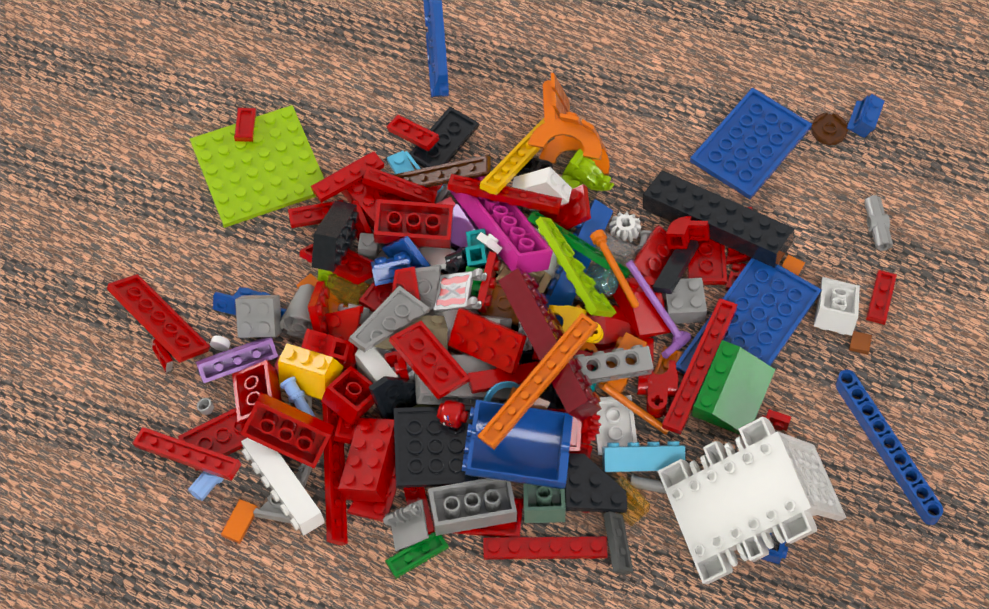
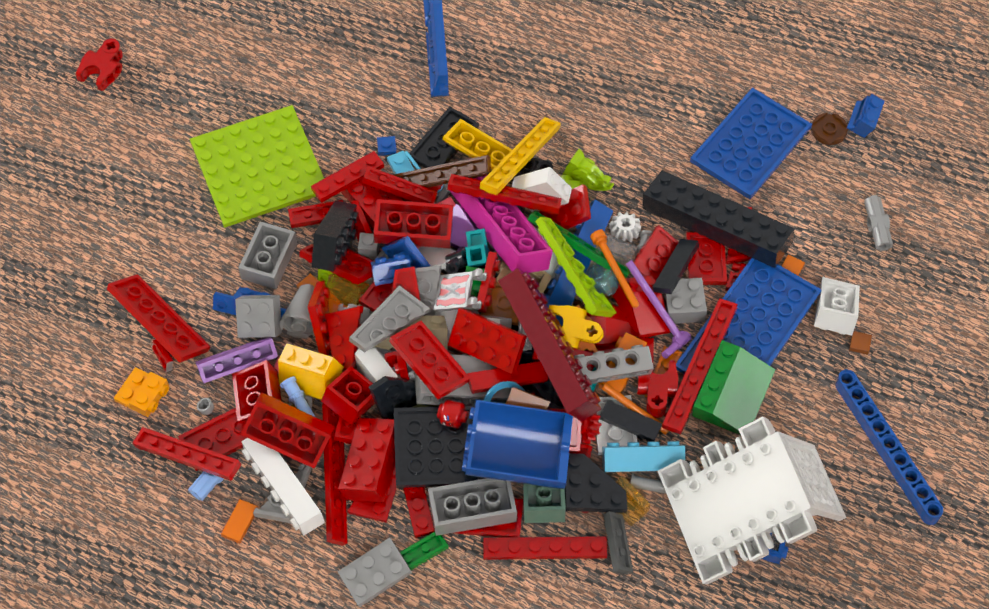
white tile [210,336,231,352] -> none
red tile [234,108,257,142] -> none
red brick [301,328,351,361] -> none
light grey hinge [383,500,429,552] -> none
red plate [386,115,440,151] -> none
white plate [477,232,502,254] -> none
orange tile [477,313,598,450] -> none
orange piece [528,73,610,176] -> none
red brick [666,216,710,249] -> none
red bracket [762,409,792,431] -> none
red tile [866,270,897,325] -> none
none -> red piece [75,38,123,91]
none -> light orange plate [114,367,169,417]
none -> light grey brick [238,222,297,290]
none -> light grey plate [338,538,412,607]
none -> blue plate [377,136,396,156]
none -> yellow slope [442,119,512,171]
none -> black tile [600,400,662,442]

